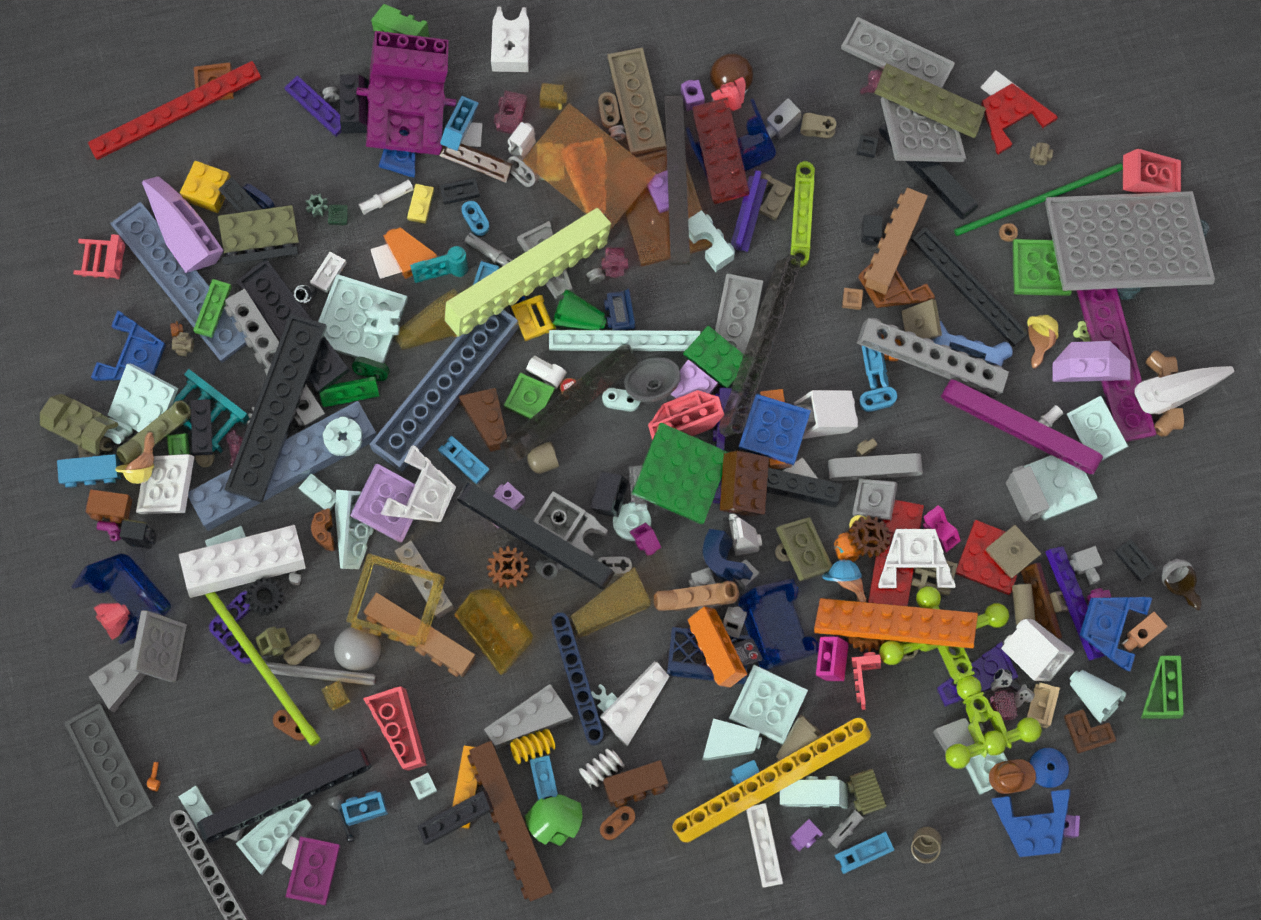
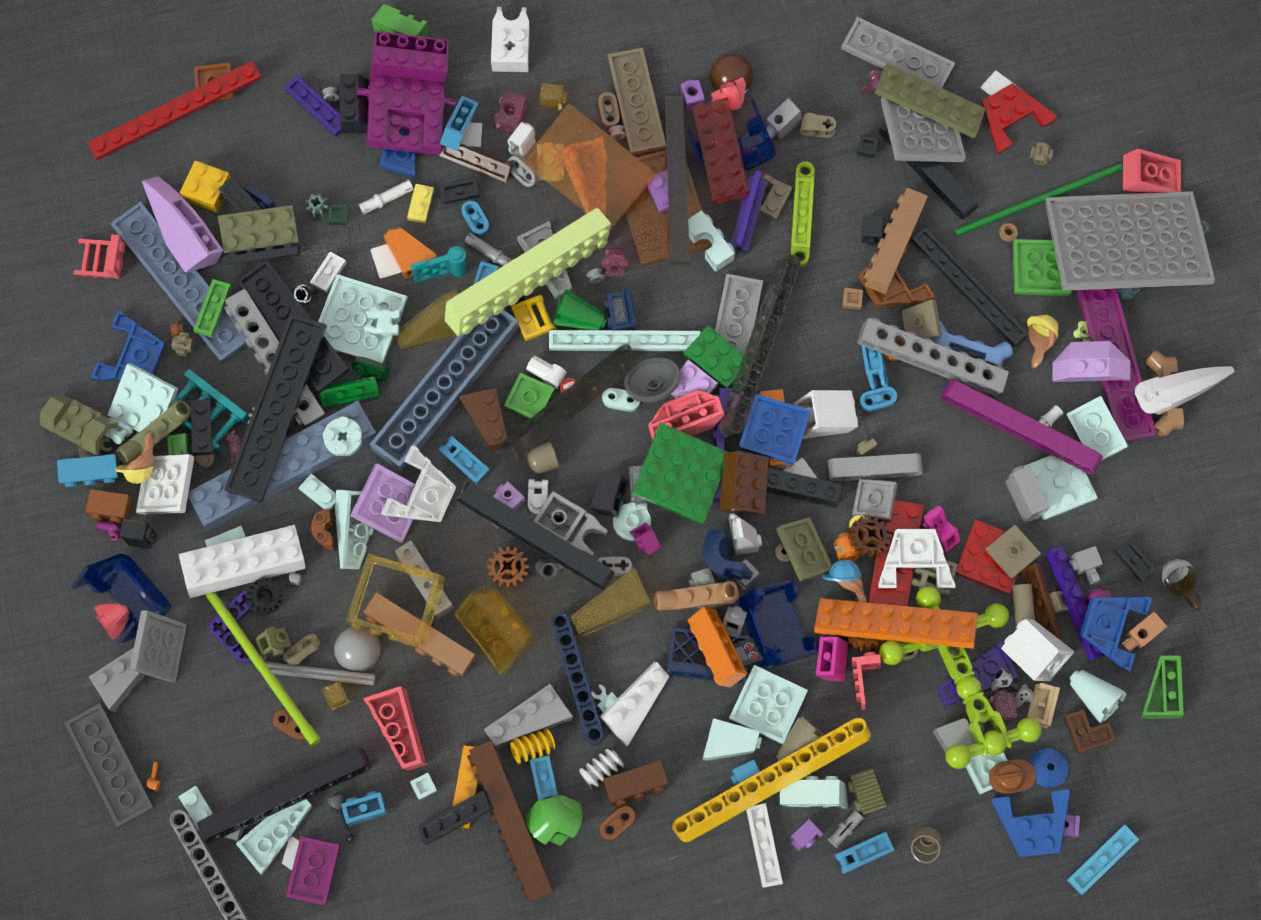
none -> white plate [528,479,548,514]
none -> medium azure plate [1067,825,1139,895]

